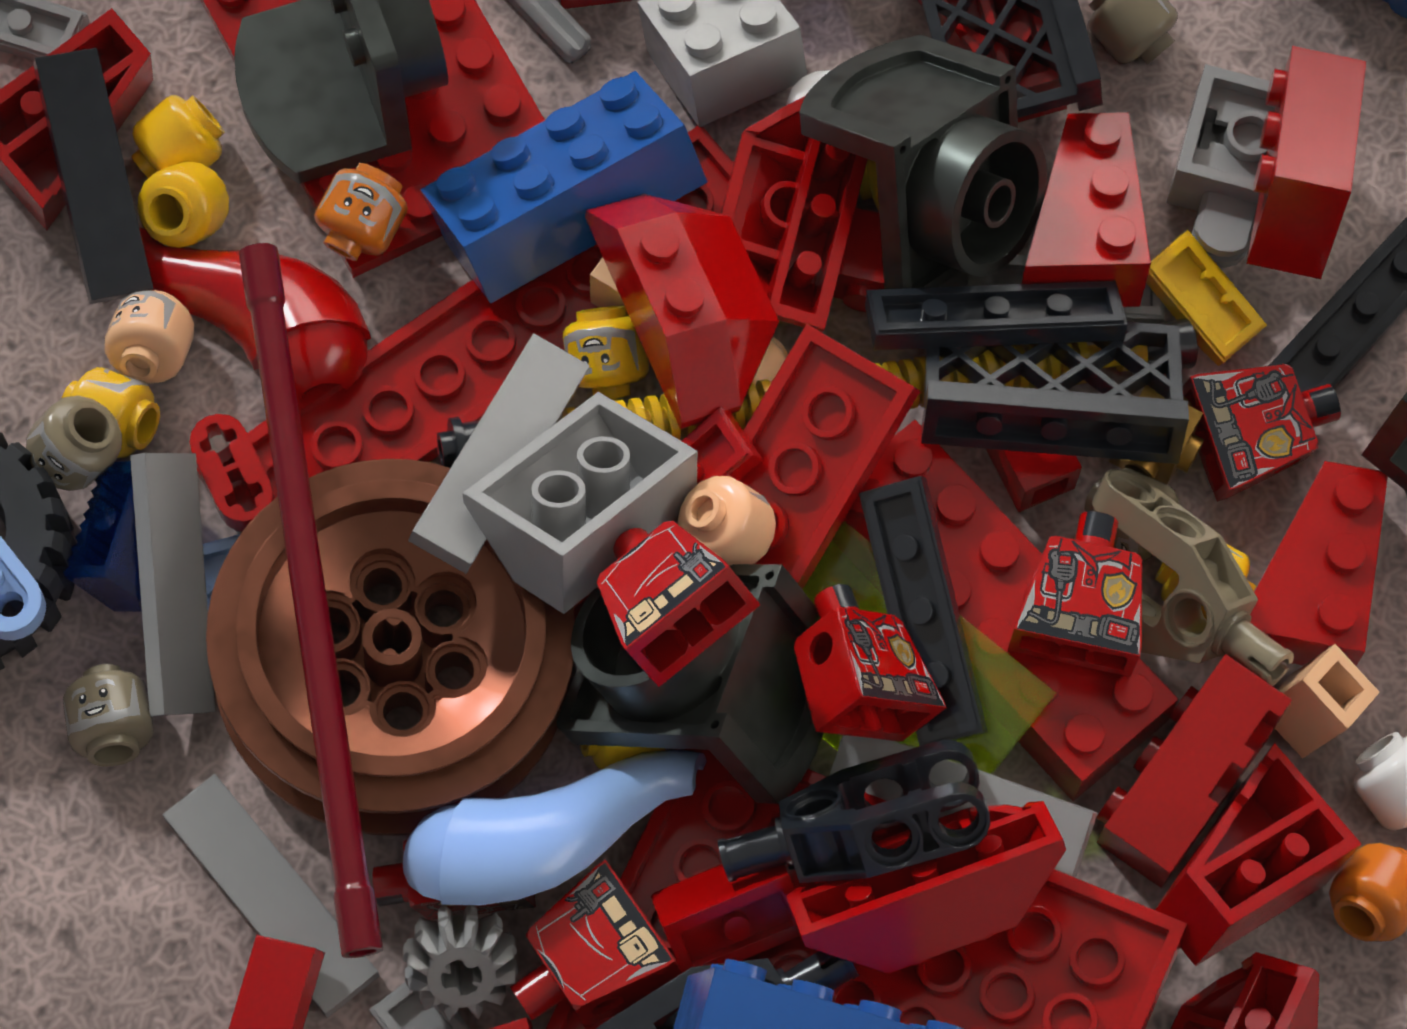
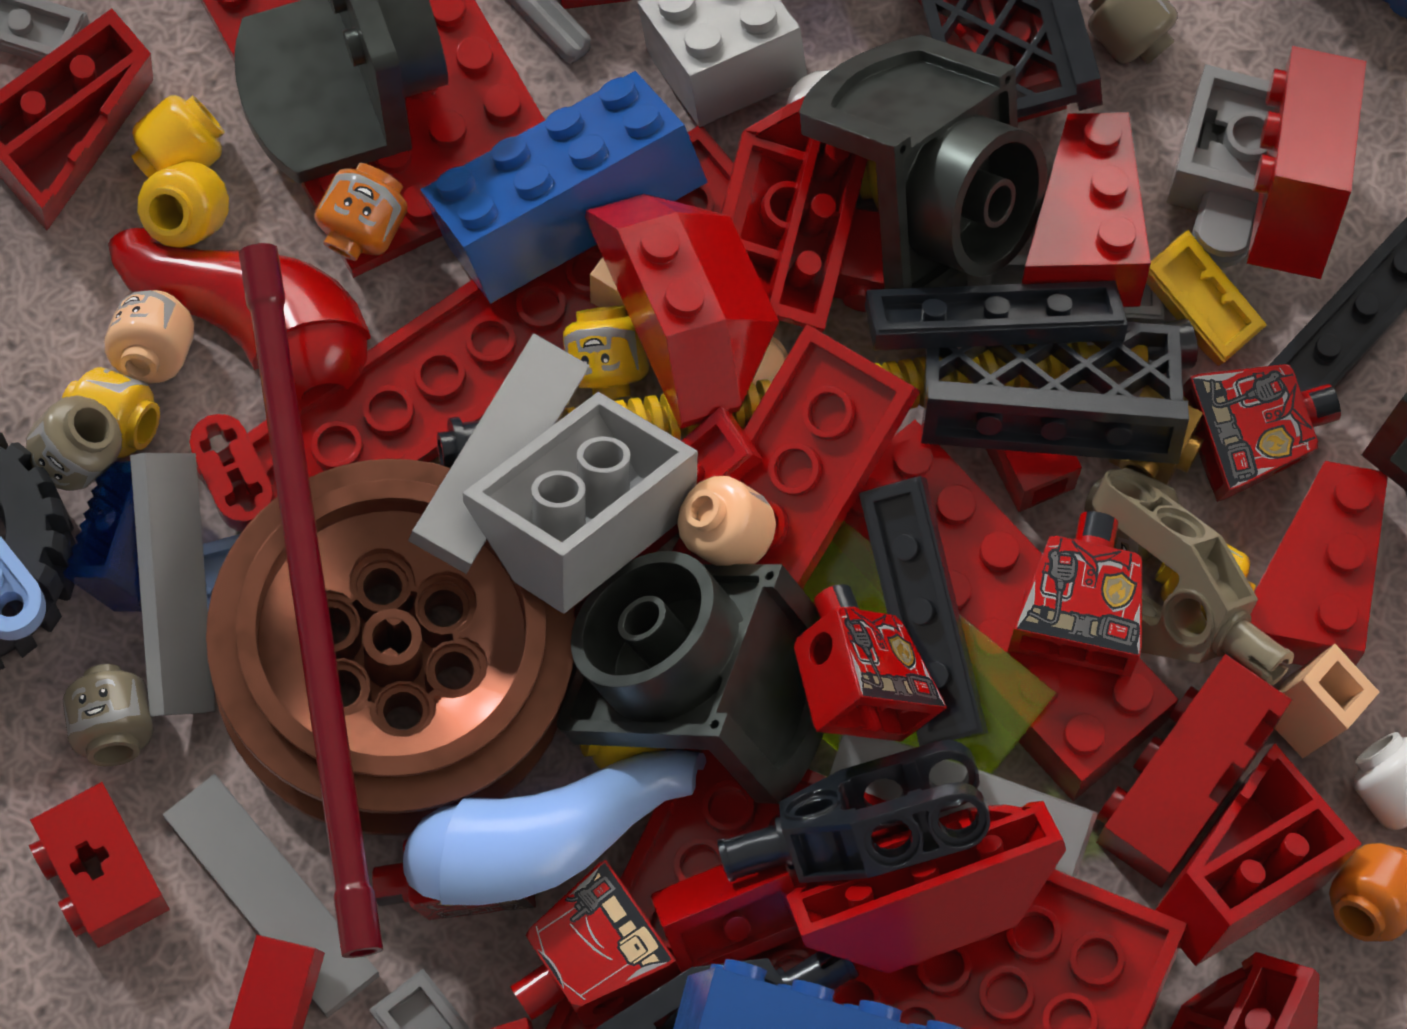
black tile [33,48,154,305] -> none
light grey gear [403,905,518,1021] -> none
red torso [597,521,761,687] -> none
none -> red brick [29,782,170,948]

